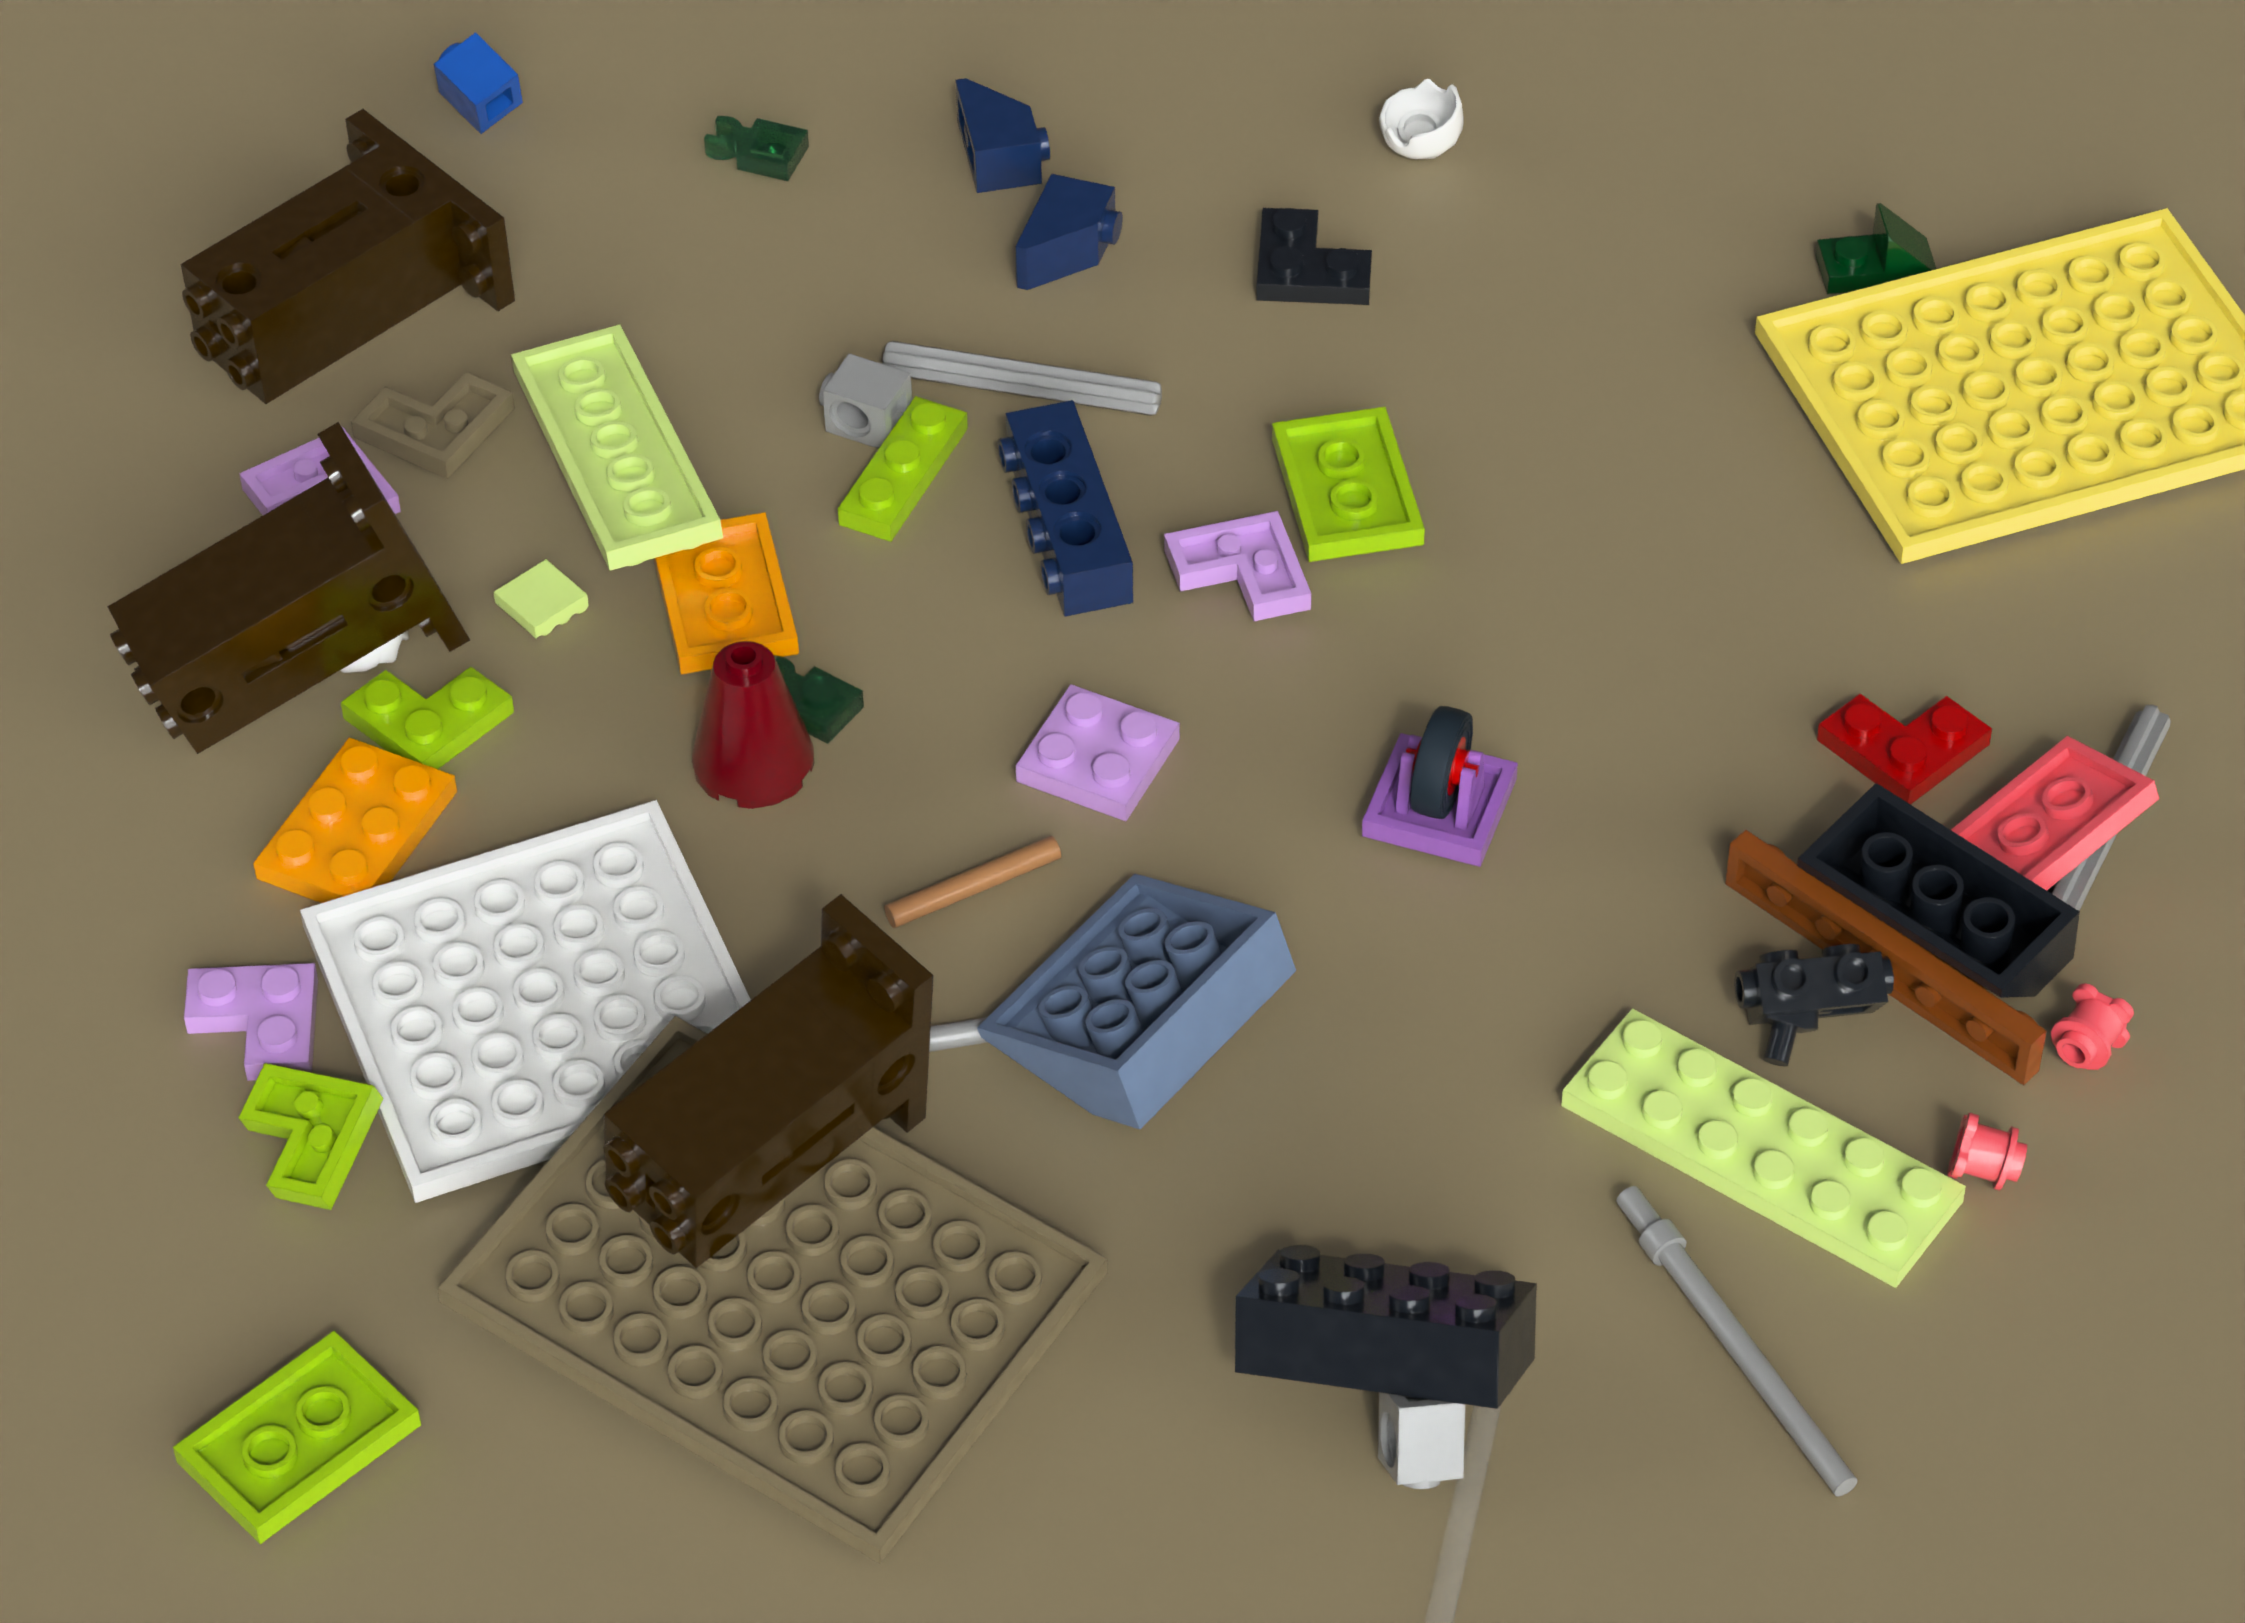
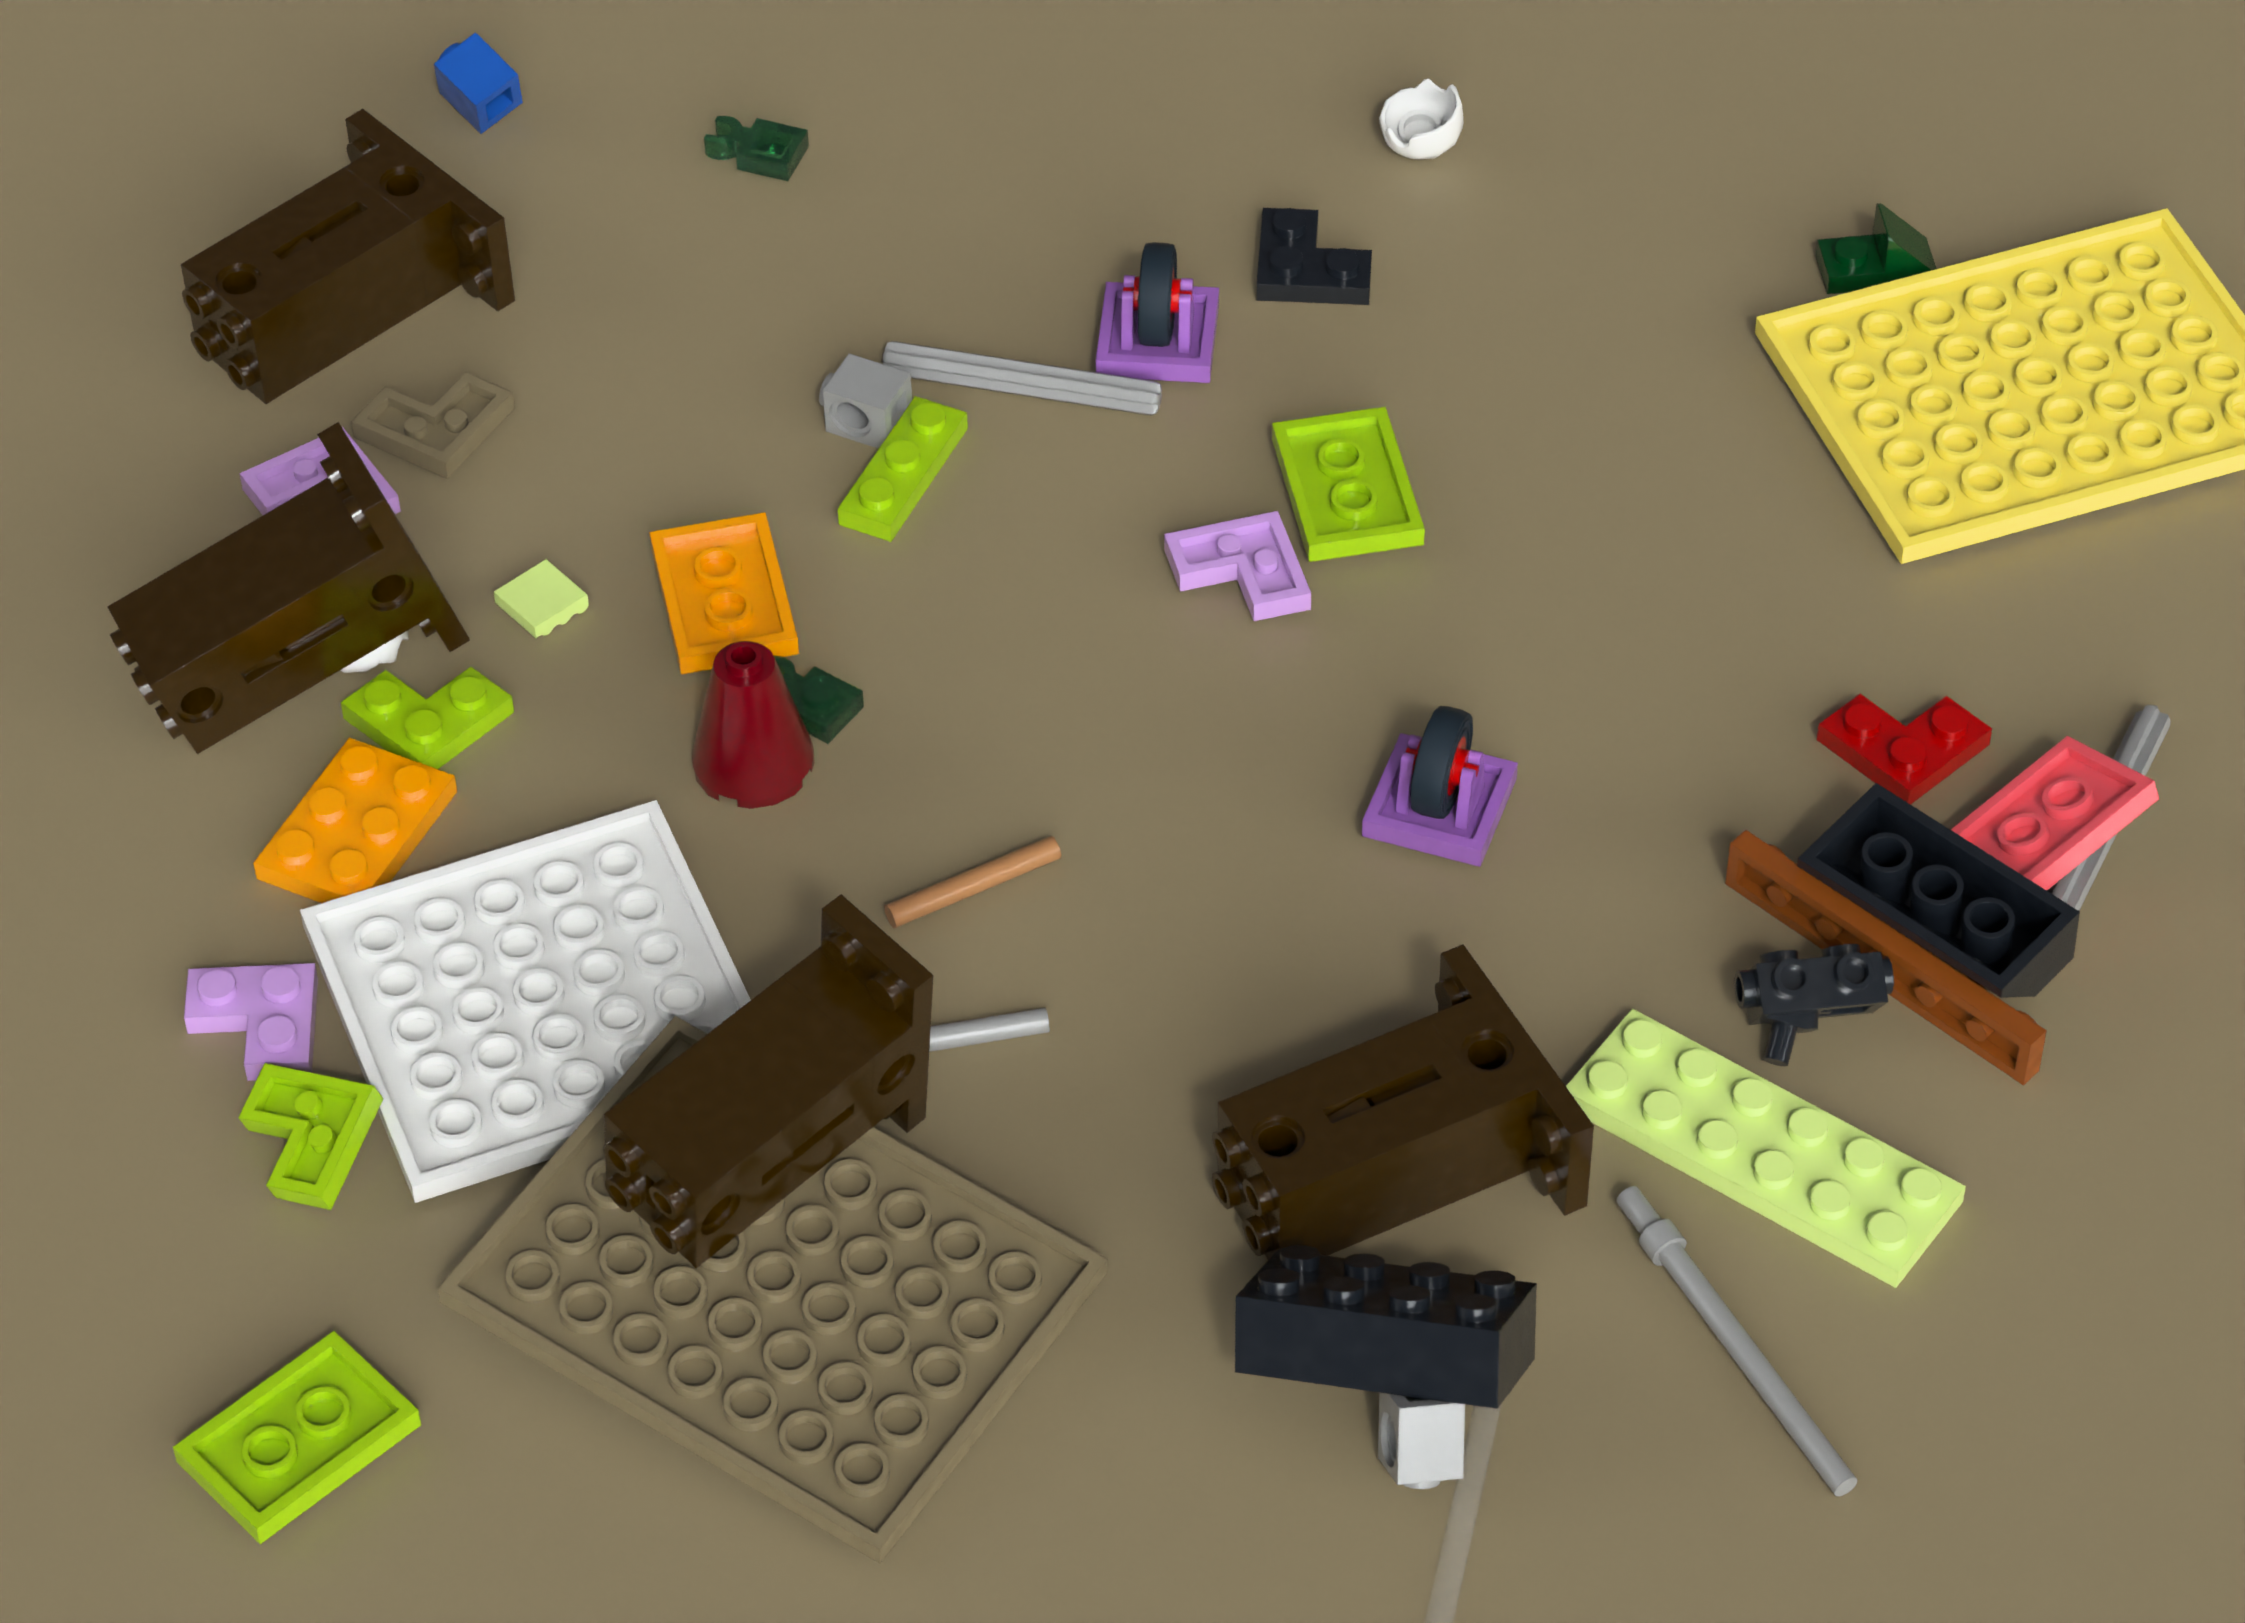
yellowish green plate [511,324,723,571] -> none
dark blue slope [955,78,1050,193] -> none
sand blue slope [977,874,1296,1129] -> none
dark blue brick [998,400,1133,617] -> none
dark blue slope [1015,174,1123,290] -> none
lavender plate [1016,684,1180,821] -> none
coral brick [1947,1112,2027,1191] -> none
coral brick [2051,983,2134,1070] -> none
none -> medium lavender plate [1096,242,1219,383]
none -> dark brown brick [1212,944,1594,1260]

